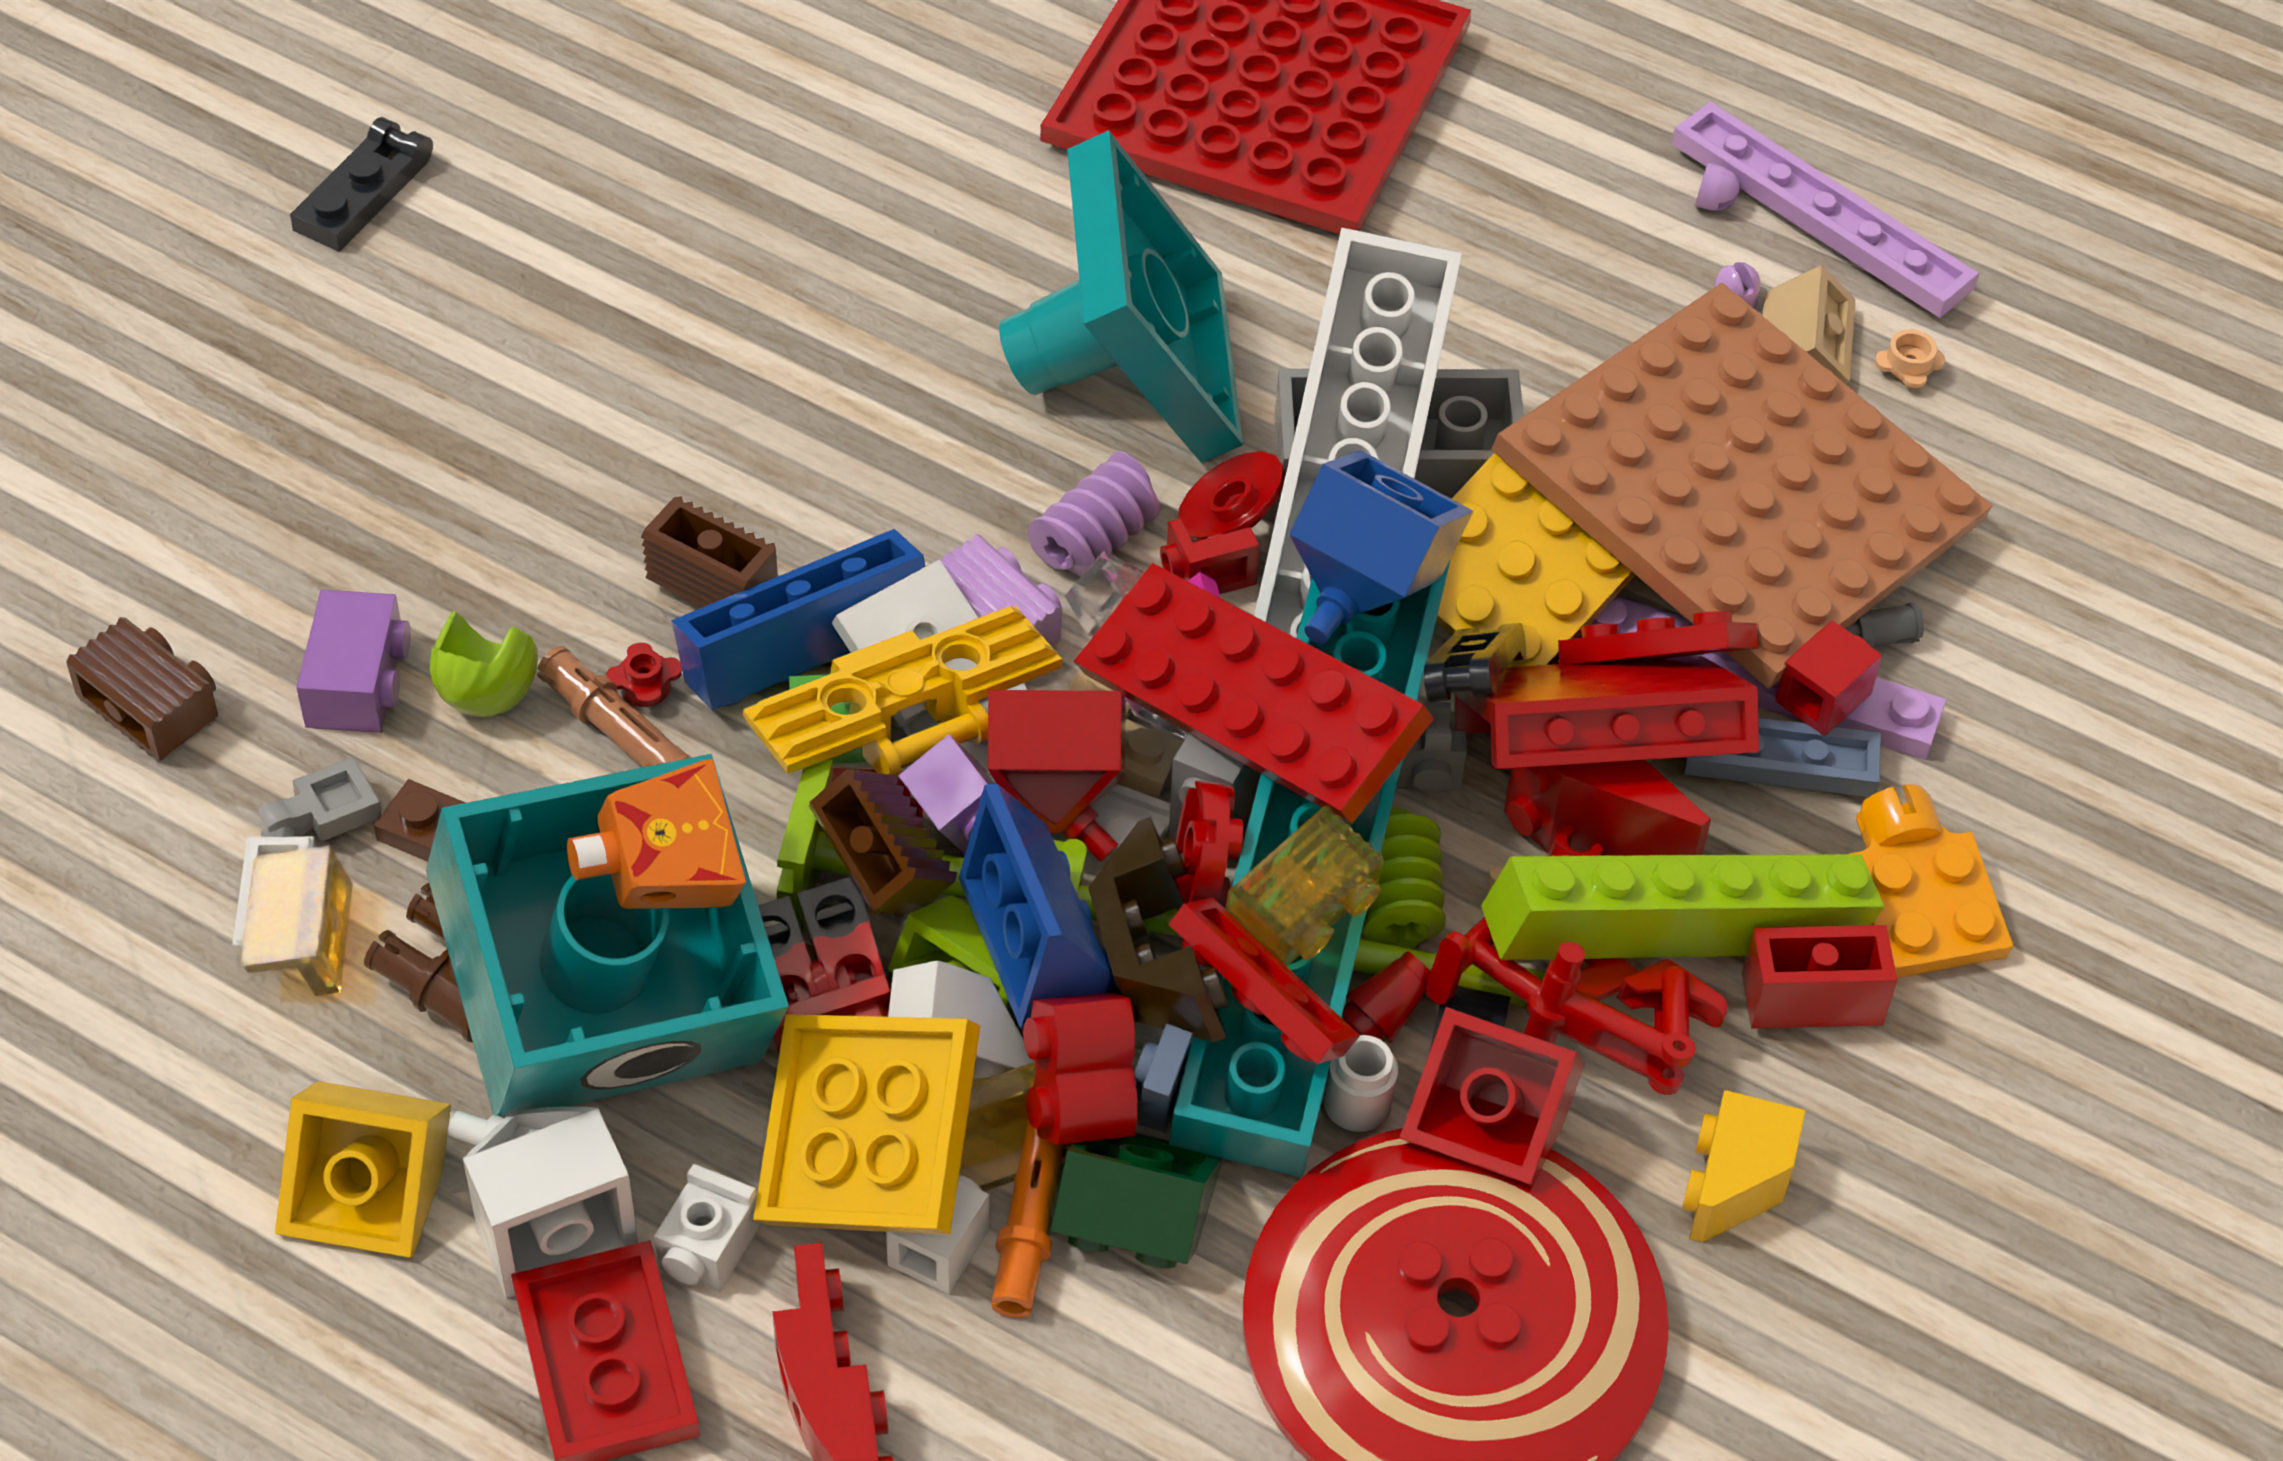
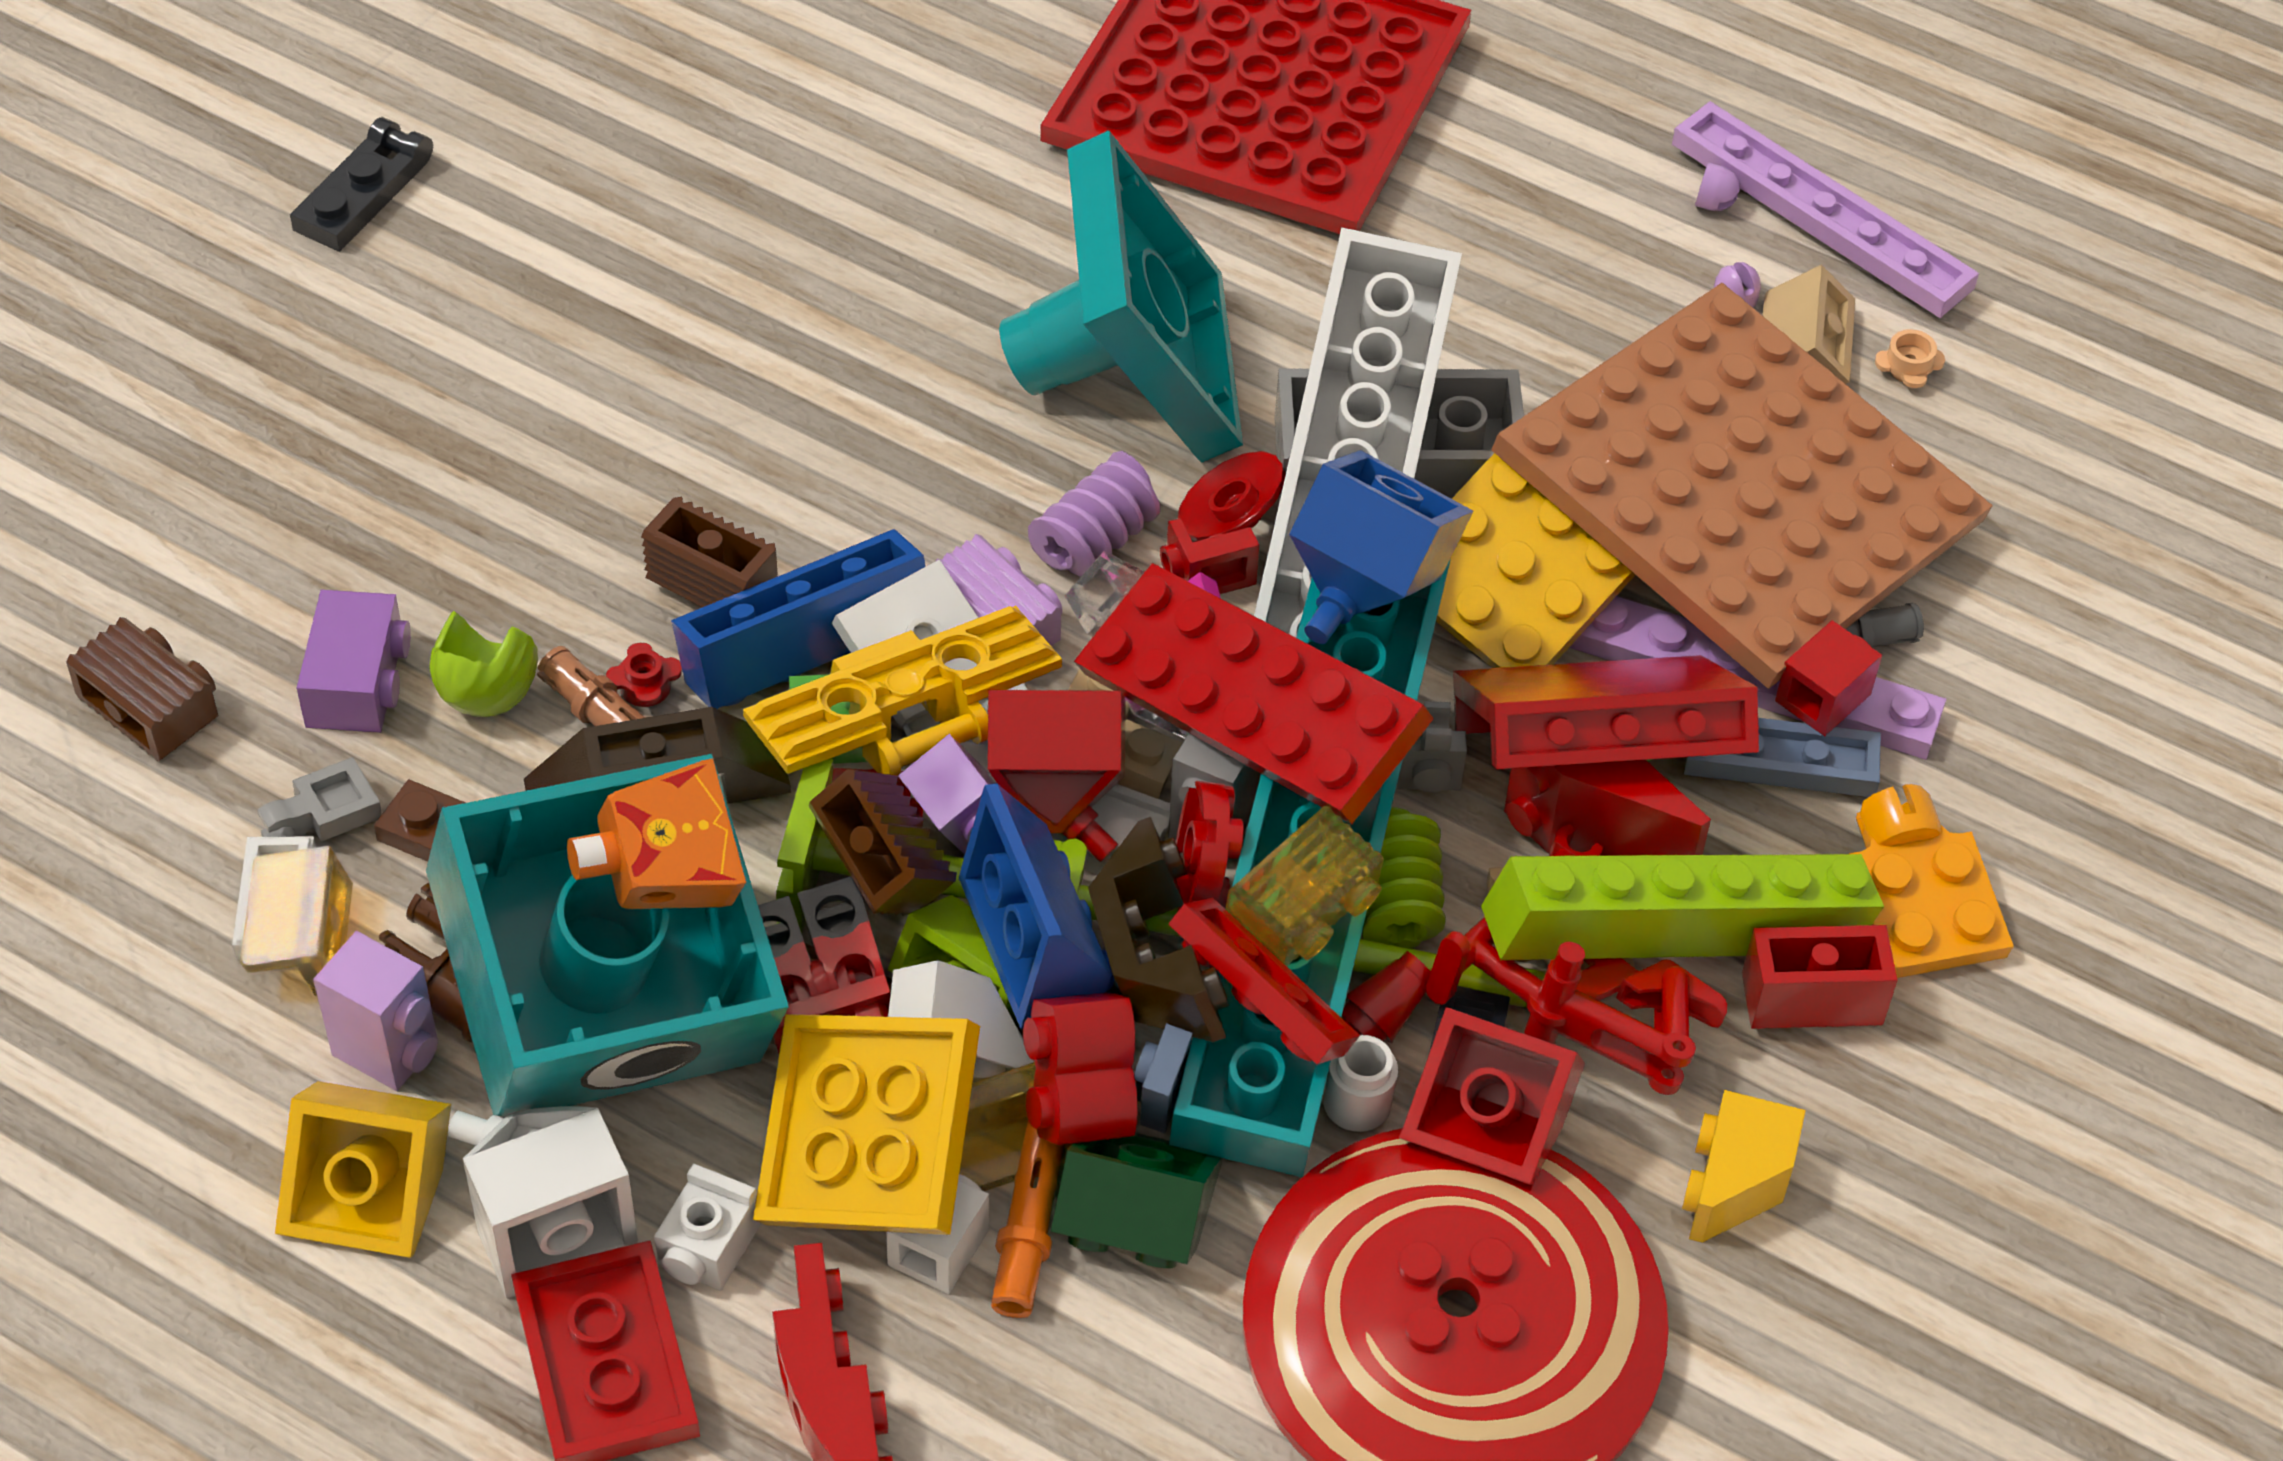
plate [1424,623,1526,702] -> none
red plate [1558,611,1759,664] -> none
none -> lavender brick [313,931,438,1091]
none -> dark brown slope [524,707,791,804]

